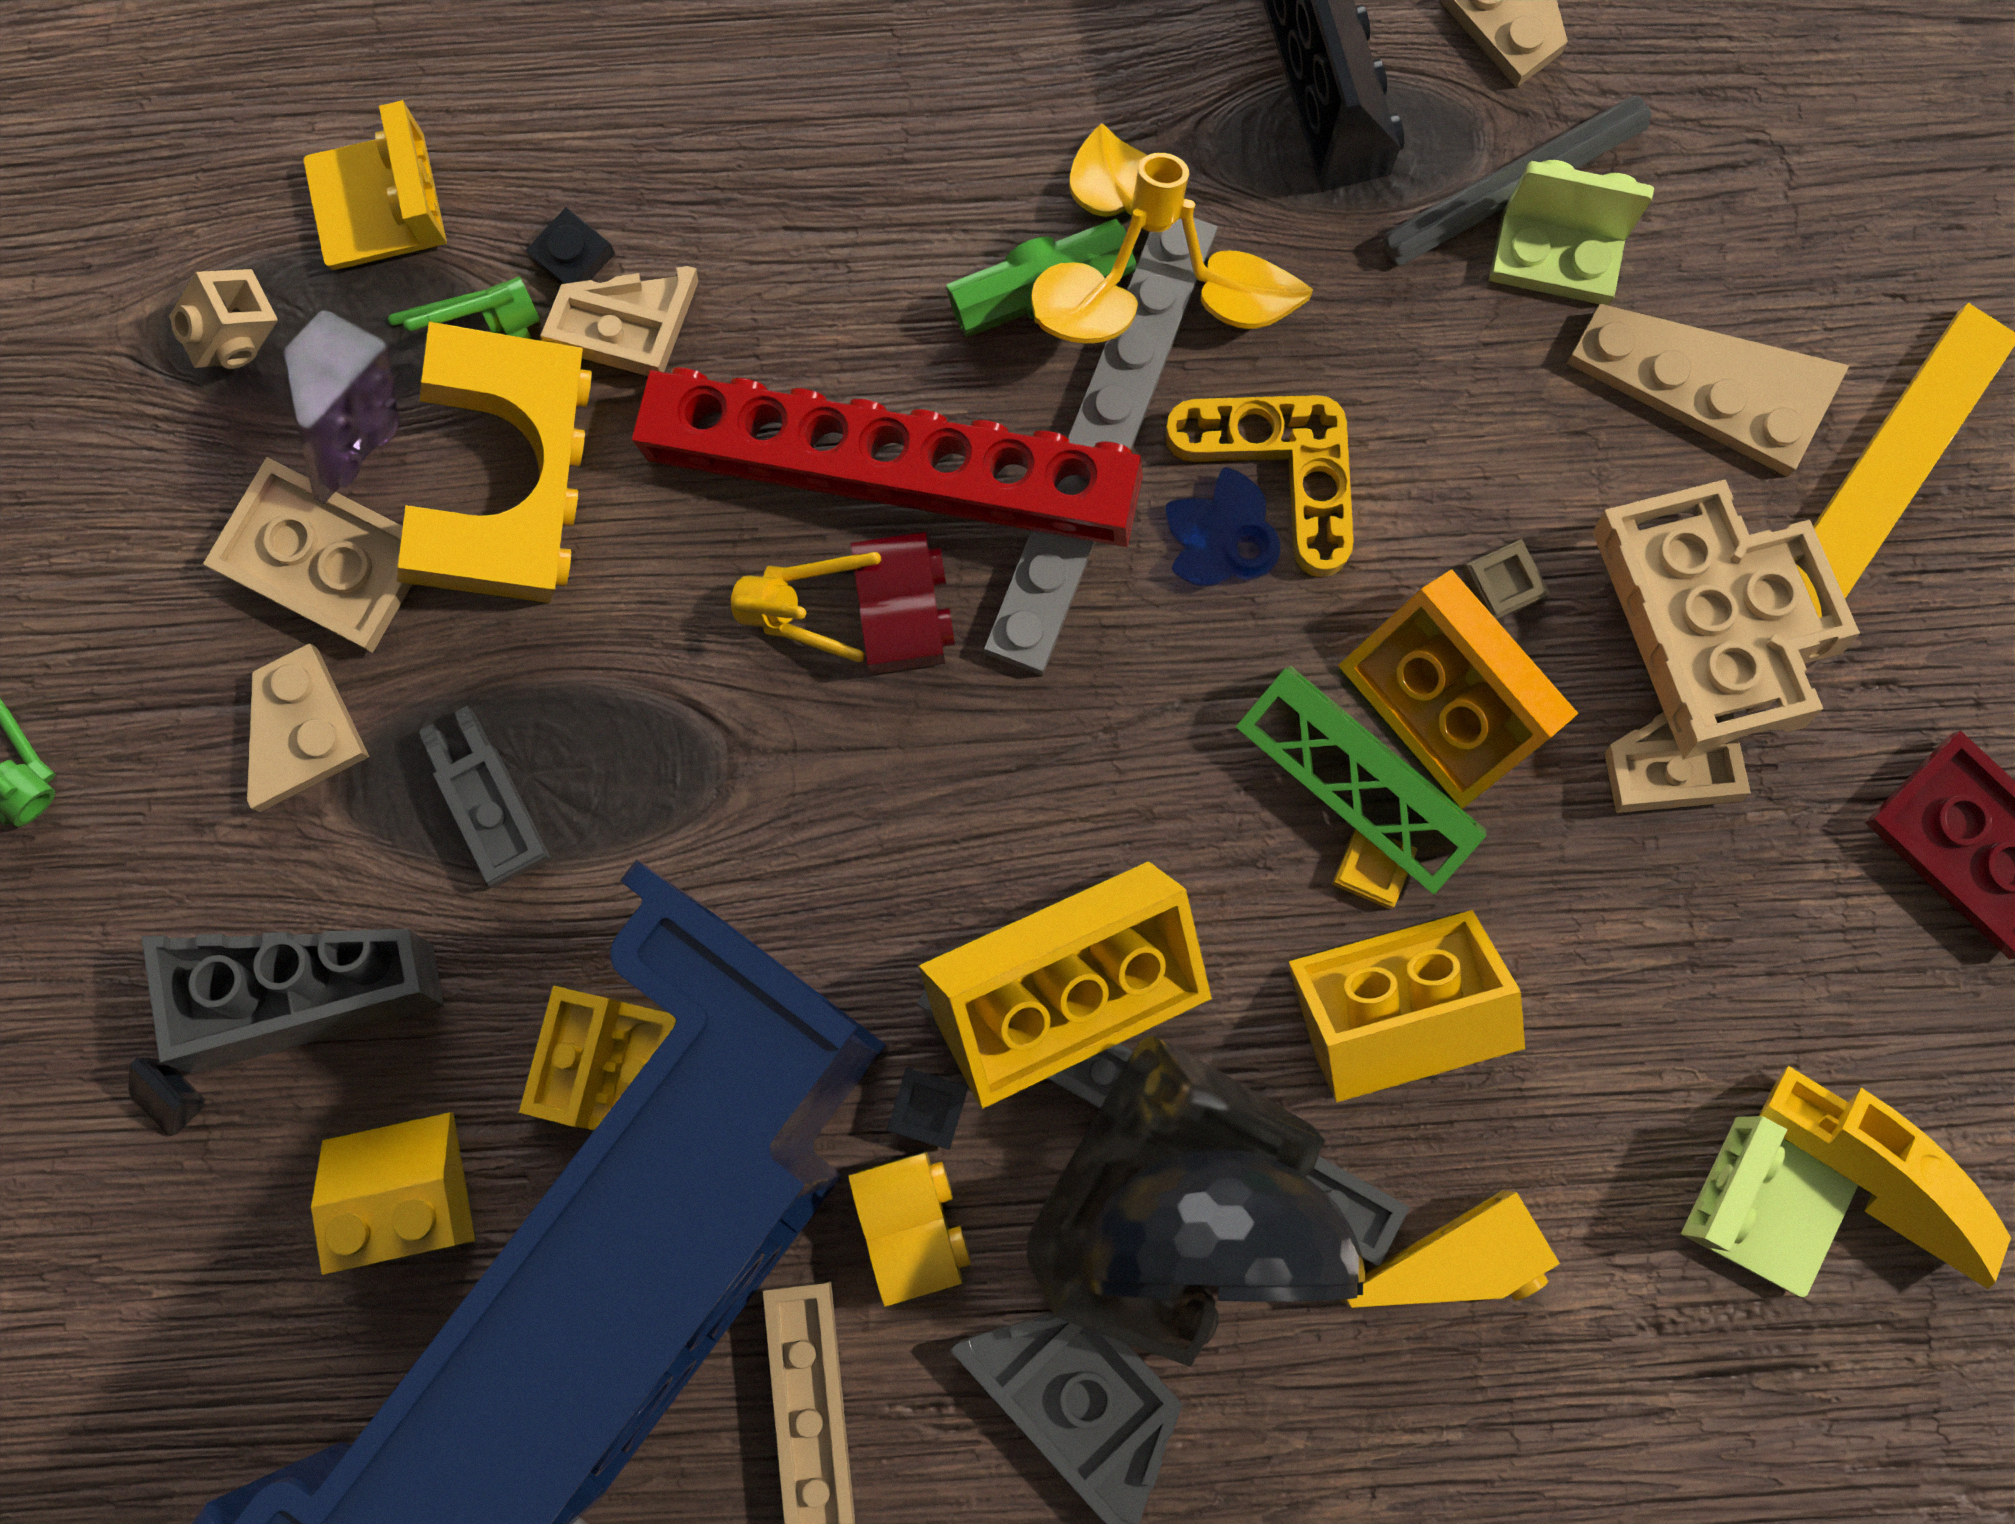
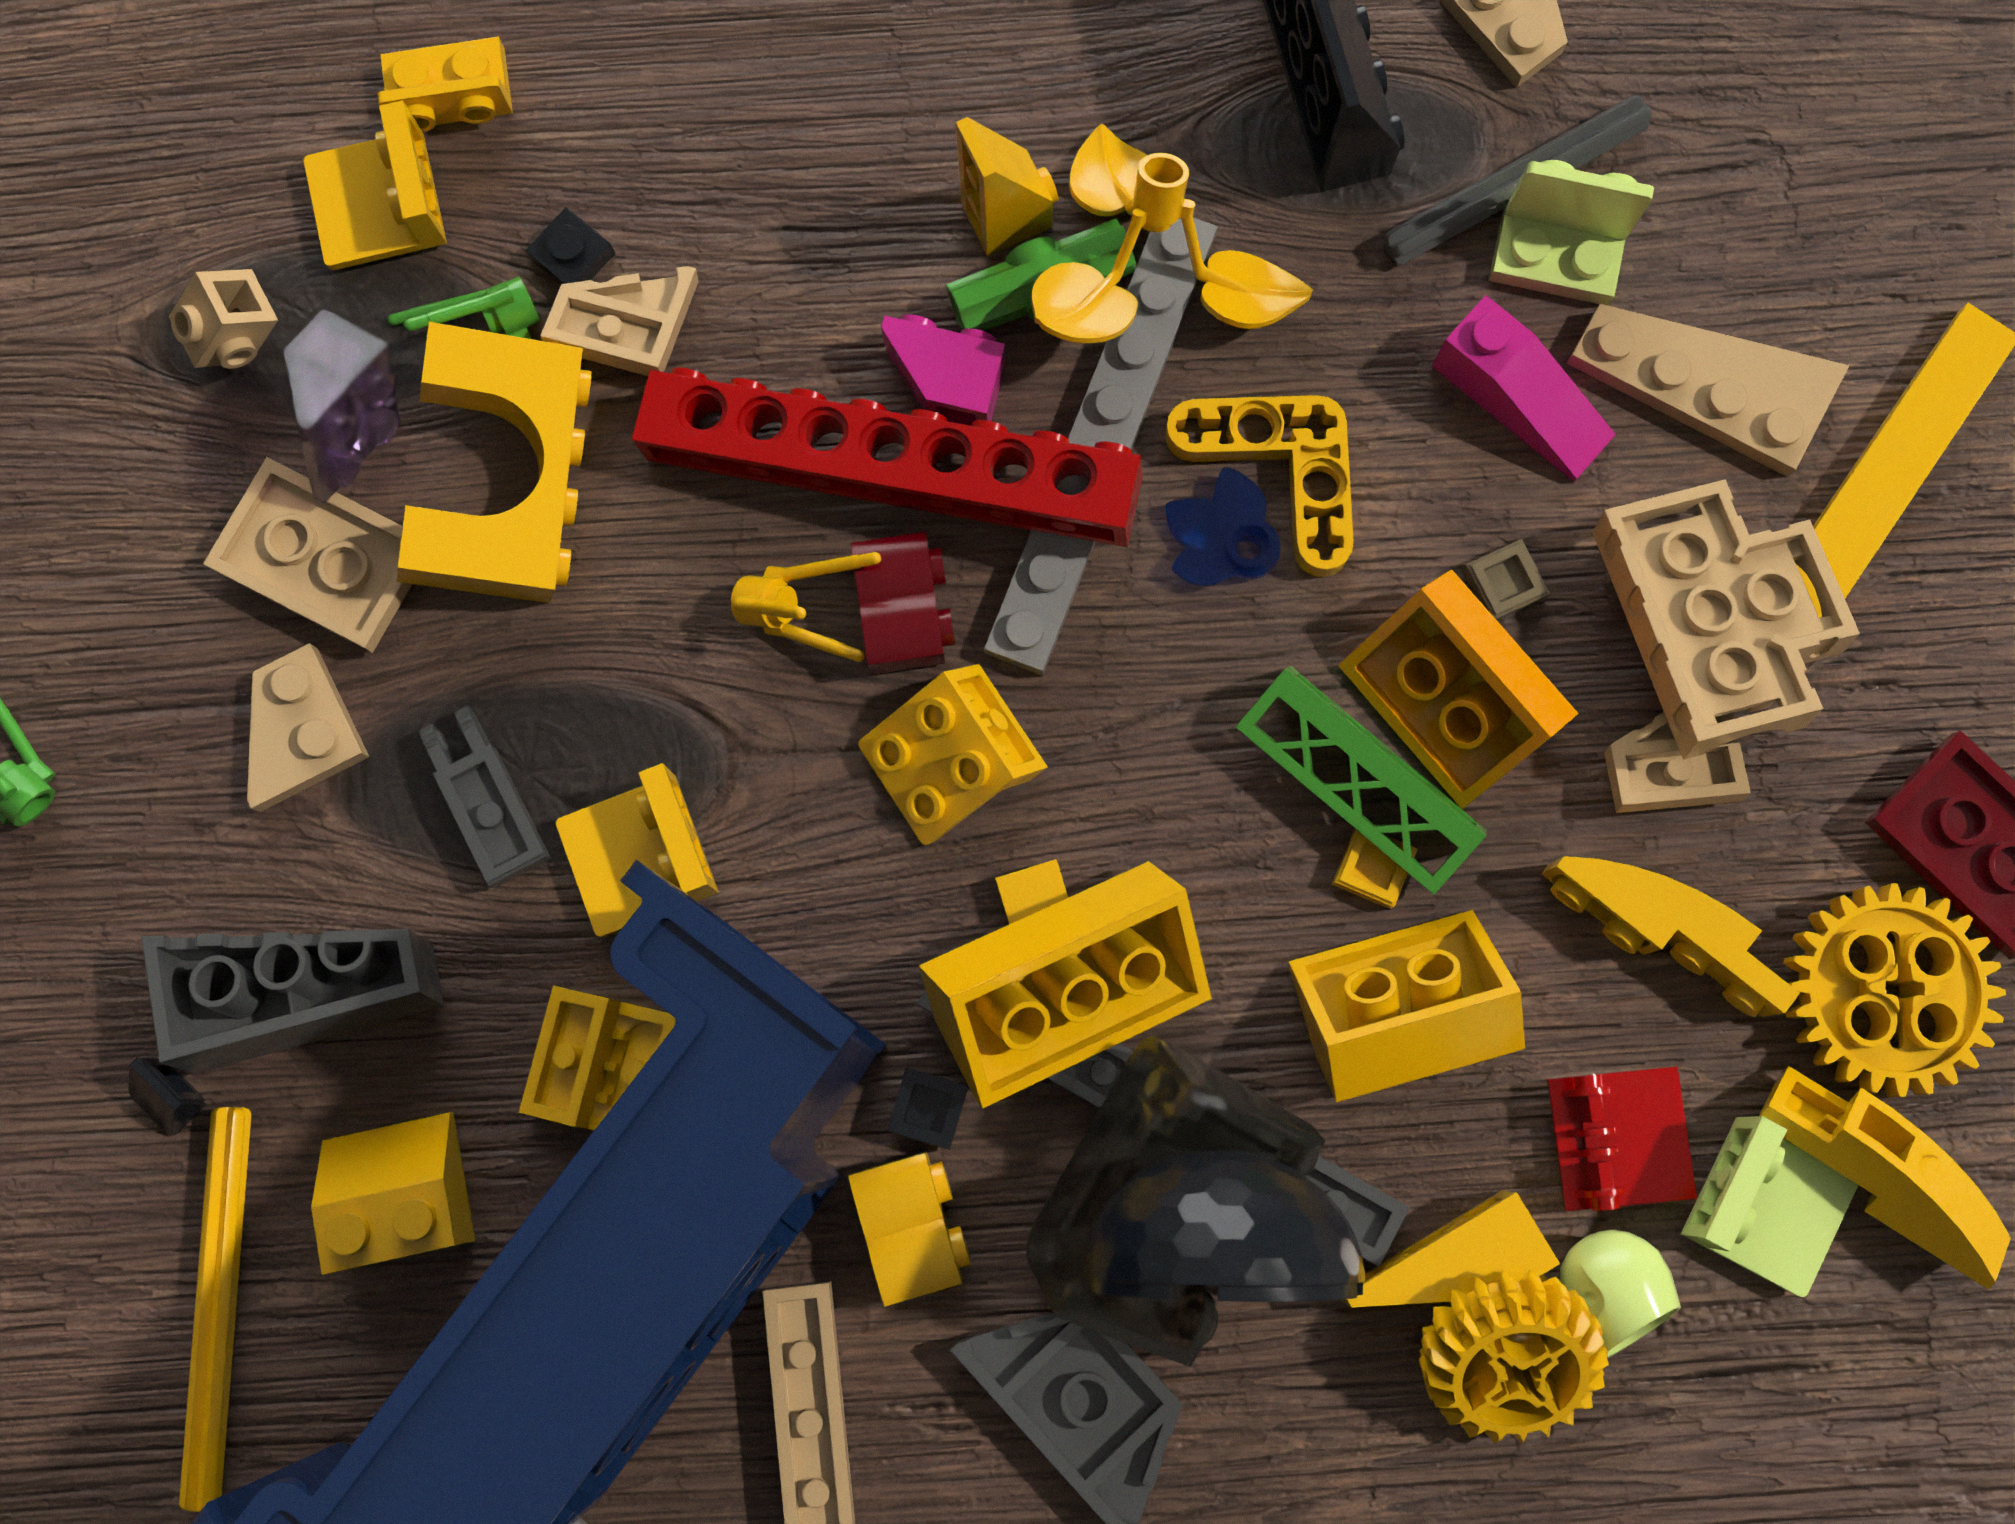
none -> yellow axle [179,1107,252,1512]
none -> yellow bracket [377,36,513,132]
none -> yellow bracket [556,763,719,938]
none -> yellow bracket [858,664,1048,845]
none -> dark pink slope [881,314,1006,426]
none -> yellow slope [956,117,1059,257]
none -> yellow tile [995,859,1069,924]
none -> yellow gear [1419,1269,1609,1444]
none -> dark pink slope [1432,295,1616,482]
none -> yellow slope [1541,856,1800,1017]
none -> red hinge [1547,1066,1697,1212]
none -> yellowish green helmet [1559,1230,1681,1358]
none -> yellow gear [1783,883,2006,1097]

